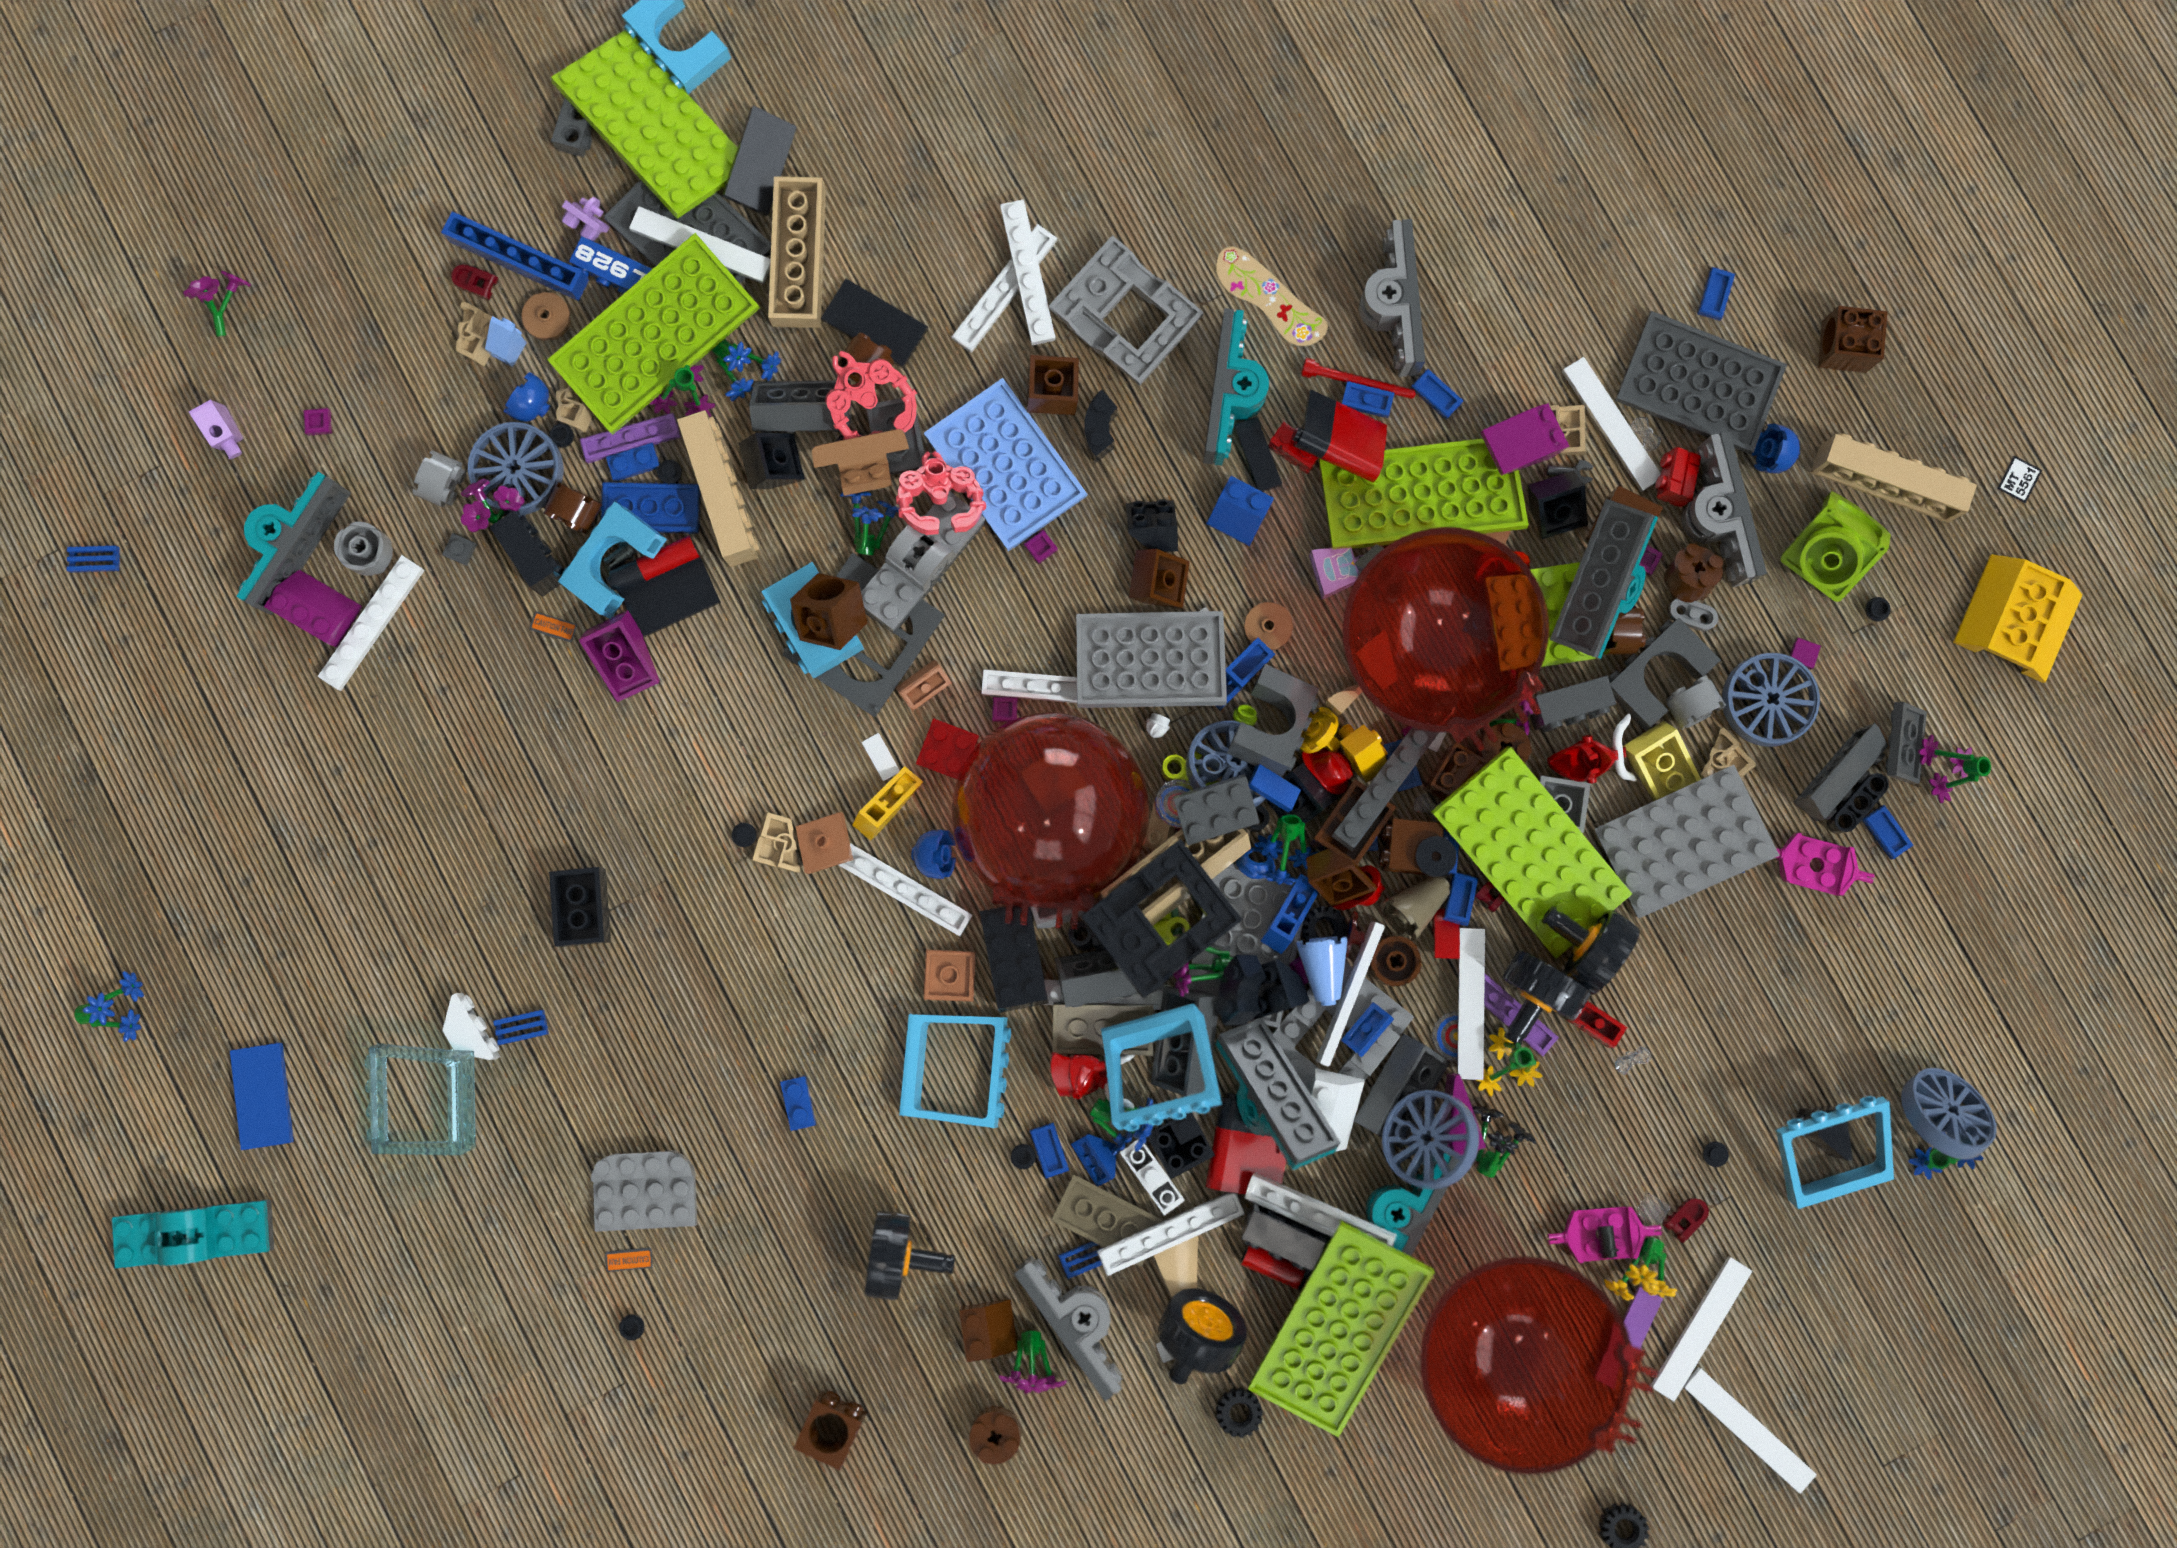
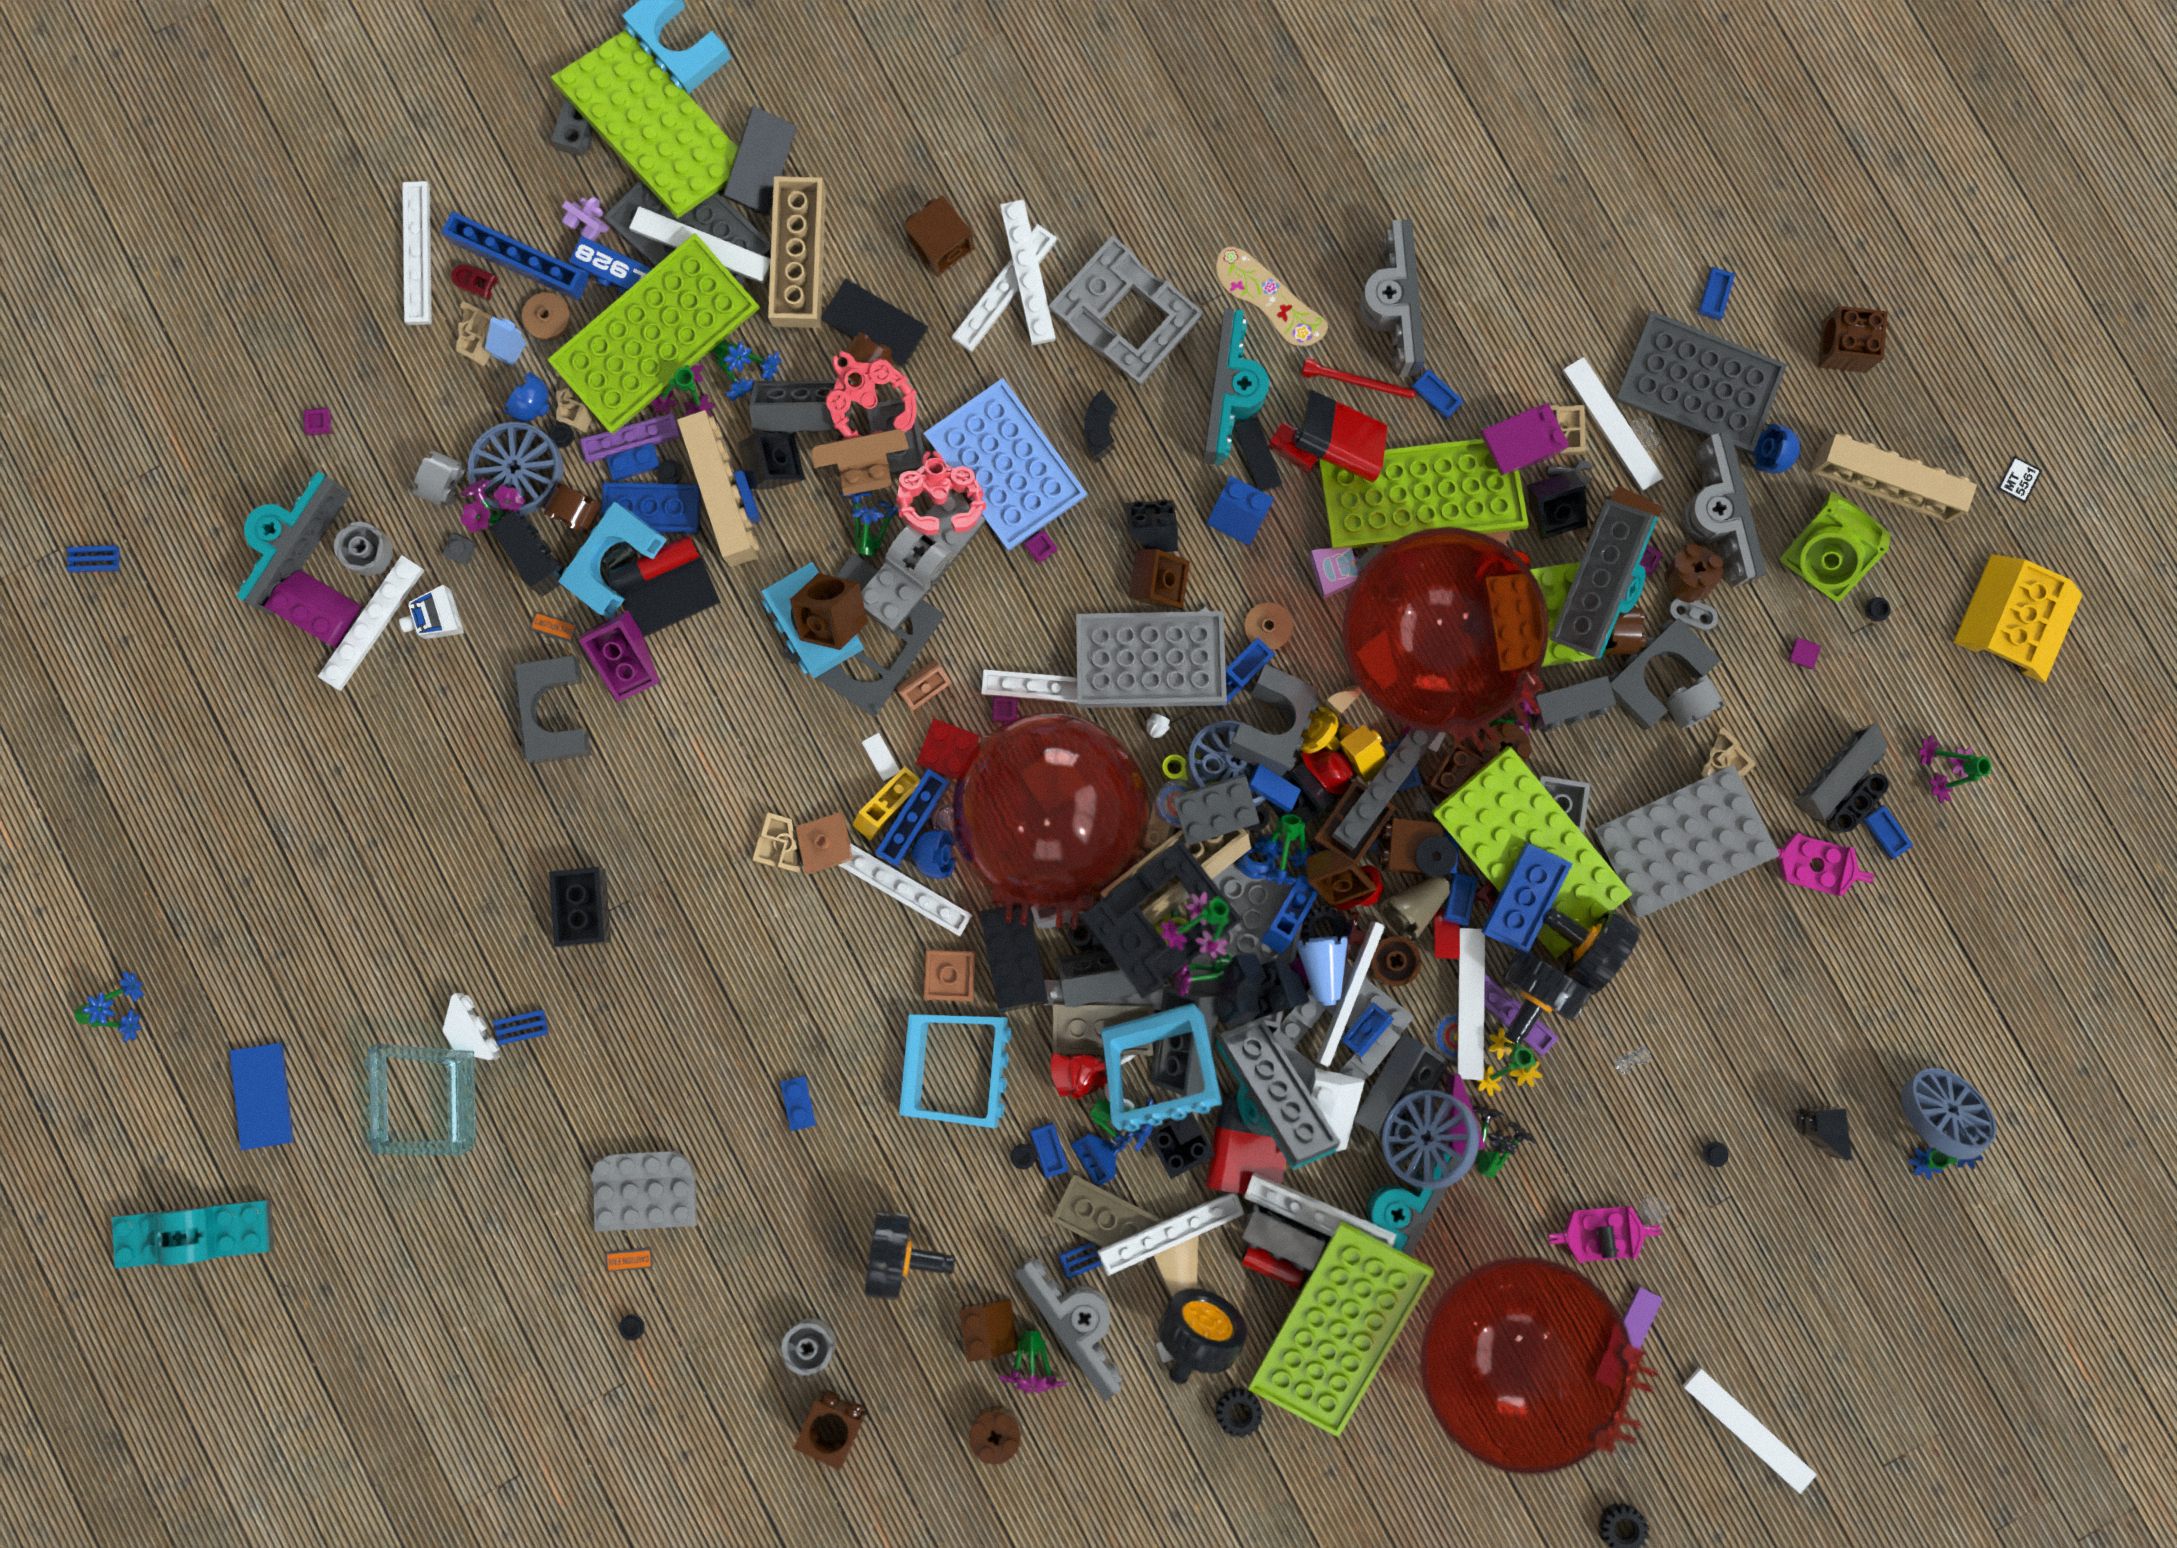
magenta plant [183,270,251,336] -> none
lavender torso [189,400,243,459] -> none
black plate [732,823,757,847] -> none
reddish brown brick [1027,355,1079,415] -> none
white slope [1120,1139,1185,1215] -> none
lime plate [1233,705,1257,726] -> none
blue plate [1342,381,1394,418] -> none
red helmet [1547,714,1637,784] -> none
red brick [1566,1001,1627,1048] -> none
plant [1604,1237,1677,1301] -> none
light yellow slope [1623,721,1701,801] -> none
white tile [1651,1256,1752,1402] -> none
red brick [1655,447,1701,507] -> none
dark red plate [1662,1198,1709,1243] -> none
sand blue piece [1722,653,1820,747] -> none
medium azure windscreen [1776,1096,1894,1209] -> none
dark grey plate [1886,702,1927,784] -> none
none -> white torso [399,585,464,639]
none -> white plate [403,181,432,325]
none -> dark grey arch [512,656,591,764]
none -> blue tile [734,470,761,524]
none -> light grey brick [781,1318,836,1375]
none -> blue brick [875,769,951,868]
none -> reddish brown brick [904,195,975,277]
none -> clear hat [932,804,960,832]
none -> plant [1161,892,1229,959]
none -> blue plate [1481,842,1573,953]

